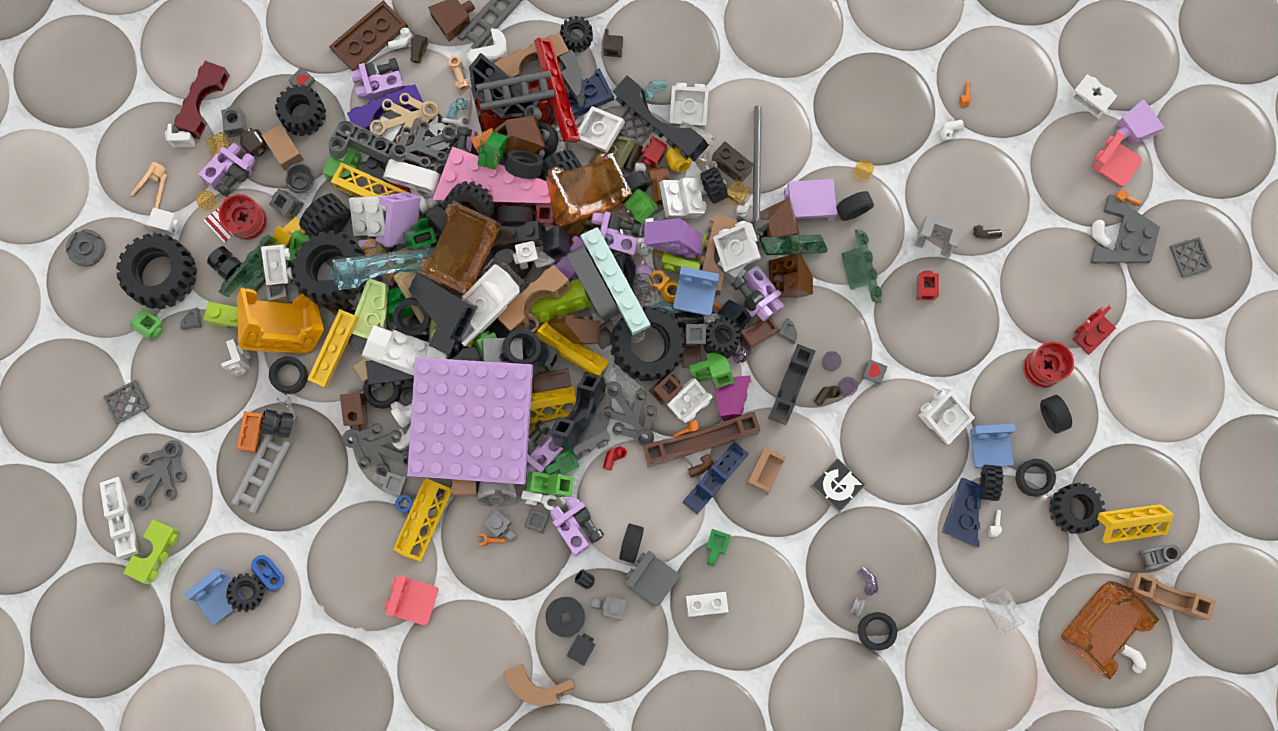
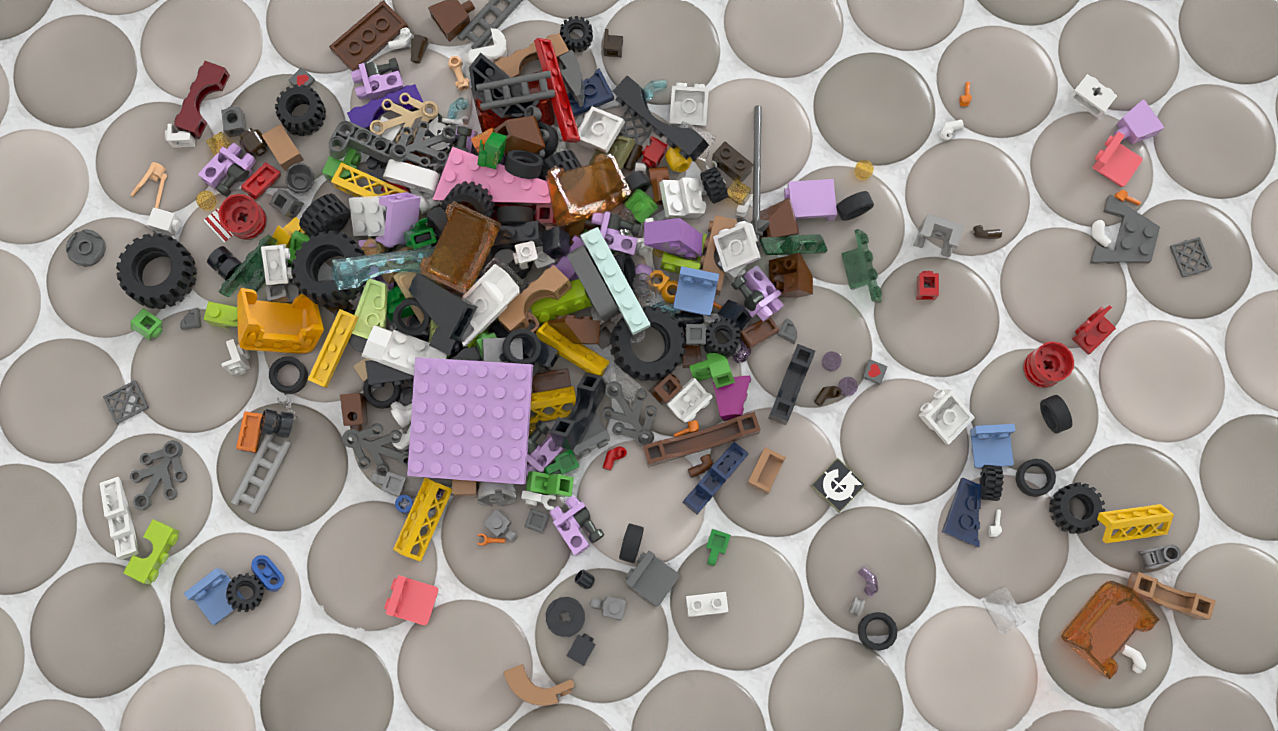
none -> red plate [241,162,281,200]

